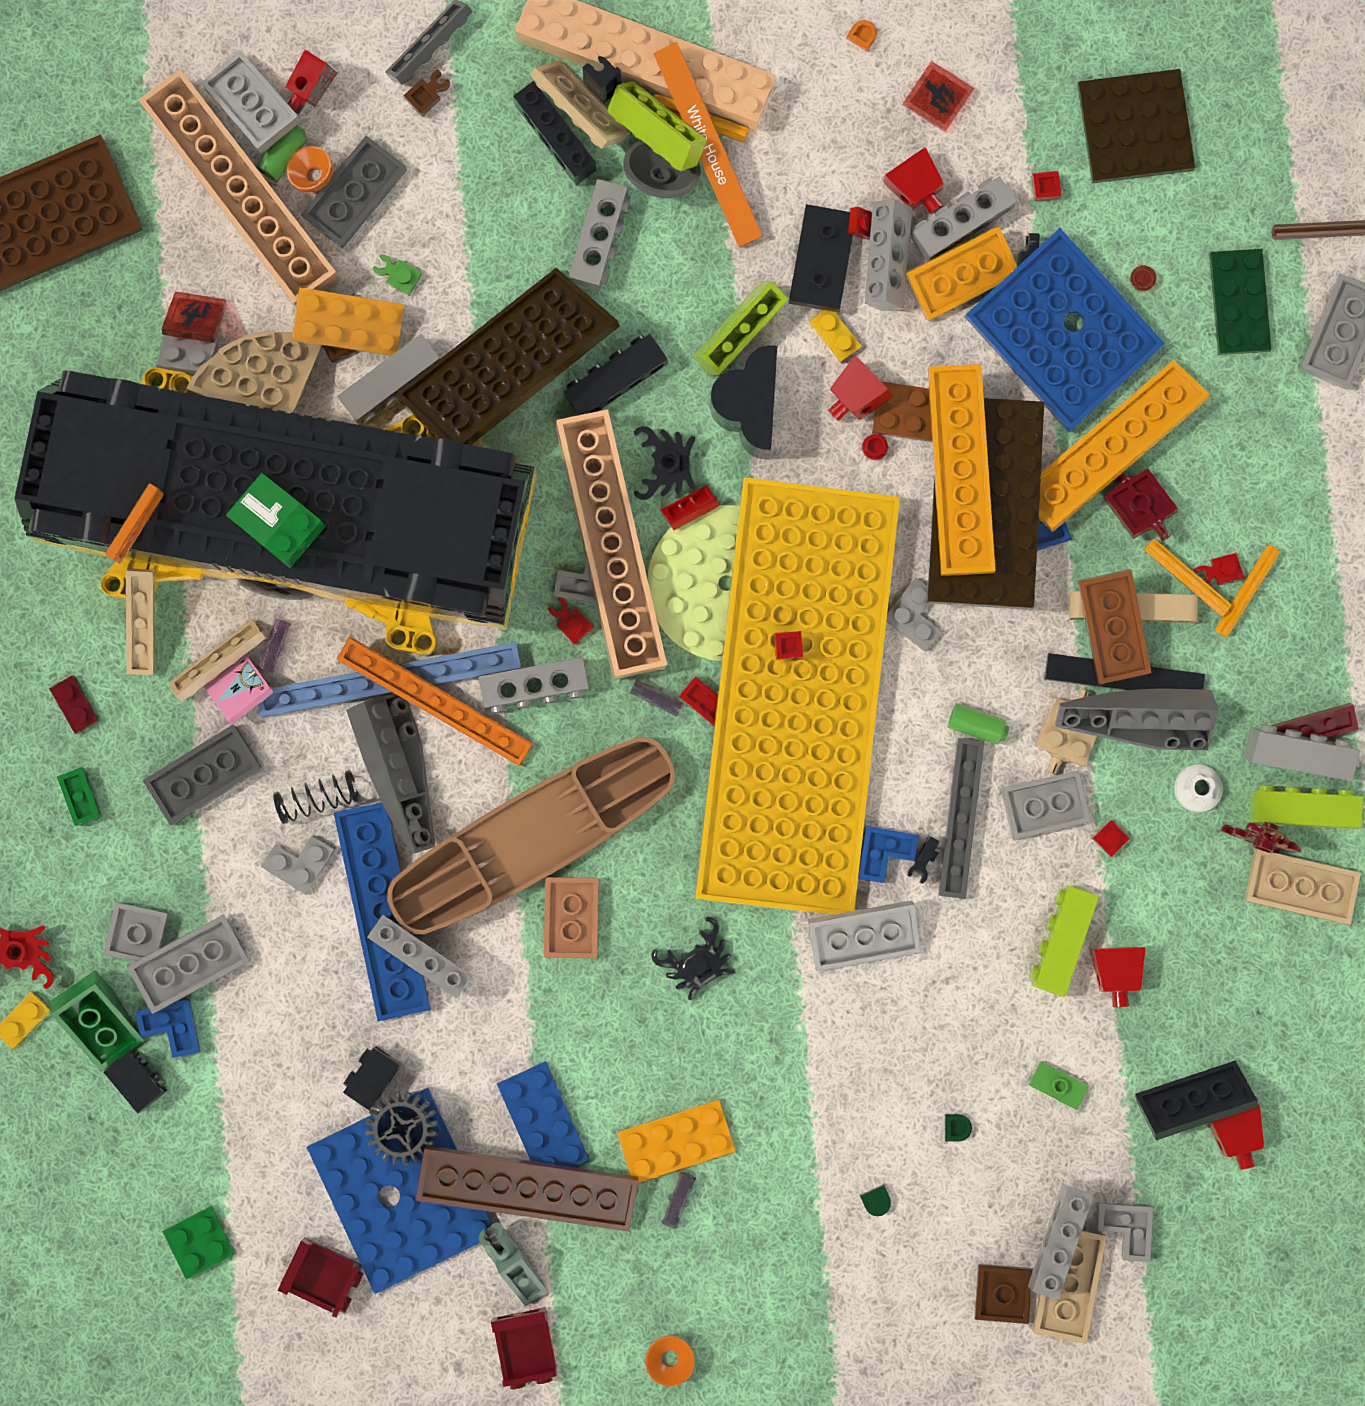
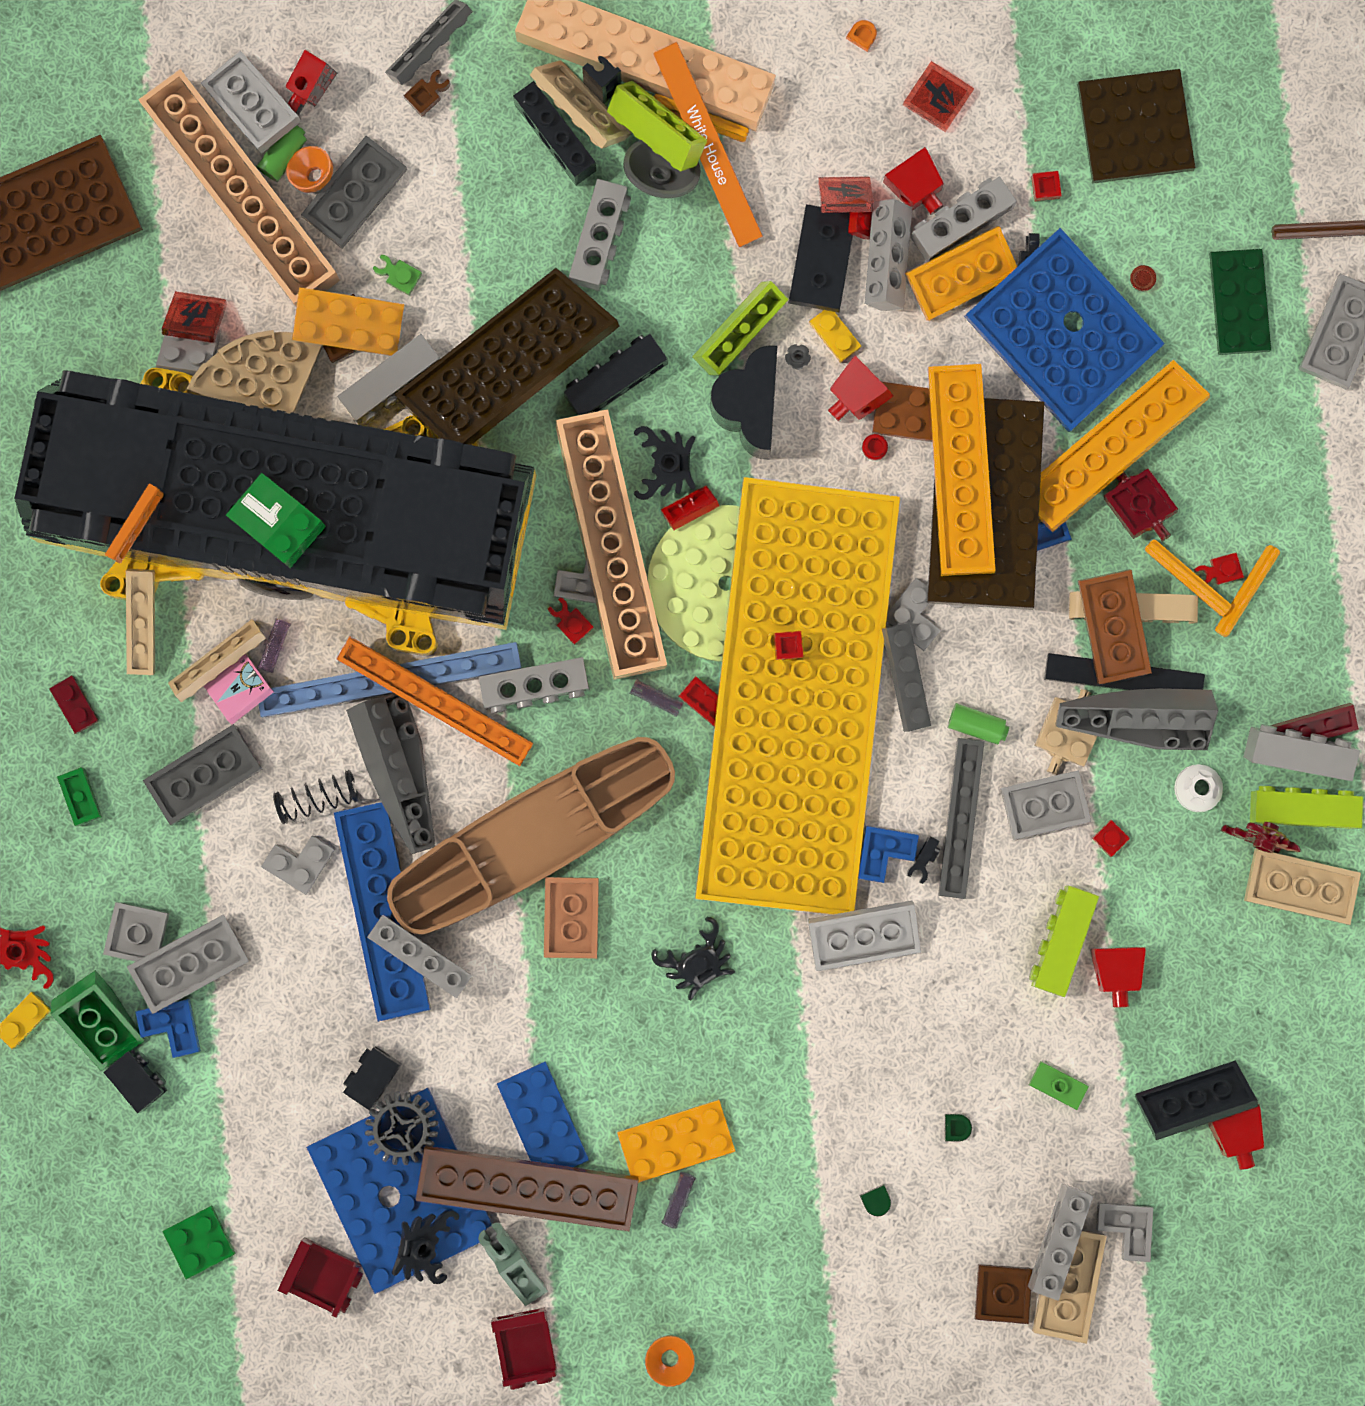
none -> black animal [392,1209,460,1284]
none -> dark grey plate [785,344,811,370]
none -> clear red tile [818,177,874,213]
none -> dark grey plate [882,623,931,732]

